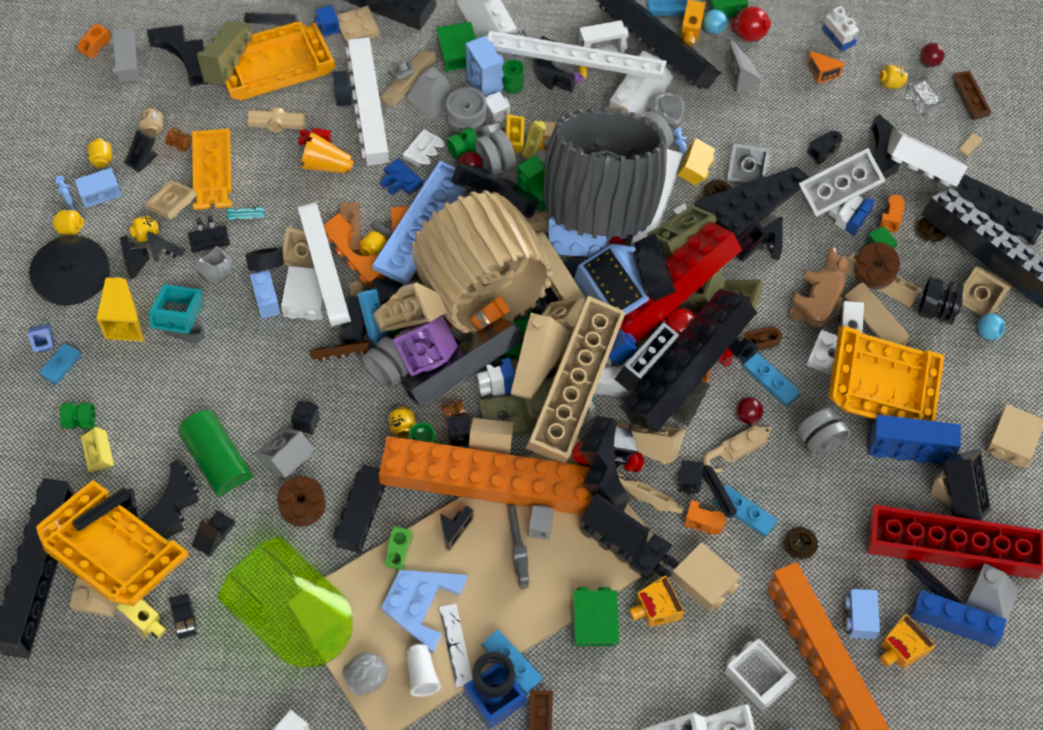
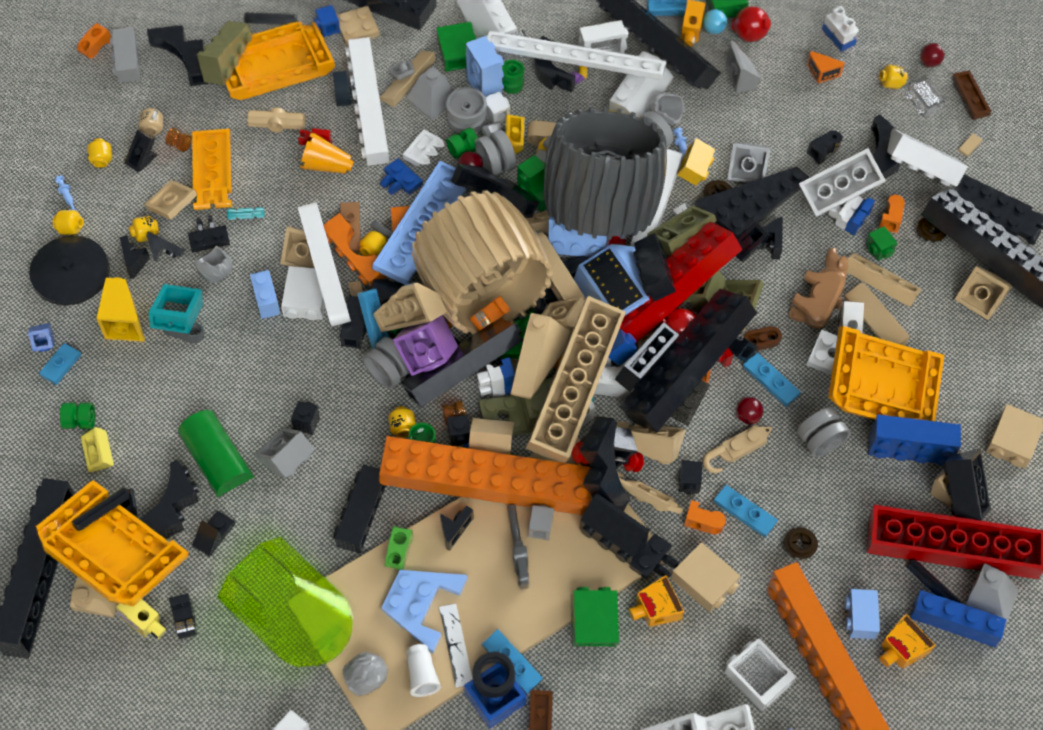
light blue brick [75,168,122,208] -> none
black tyre [246,248,284,271] -> none
reddish brown wheel [277,476,326,527] -> none
reddish brown plate [310,339,374,361] -> none
light yellow slope [522,121,546,159] -> none
black axle [702,465,737,518] -> none
reddish brown wheel [854,242,900,289] -> none
black wheel [918,276,964,325] -> none
medium azure piece [977,313,1005,340] -> none

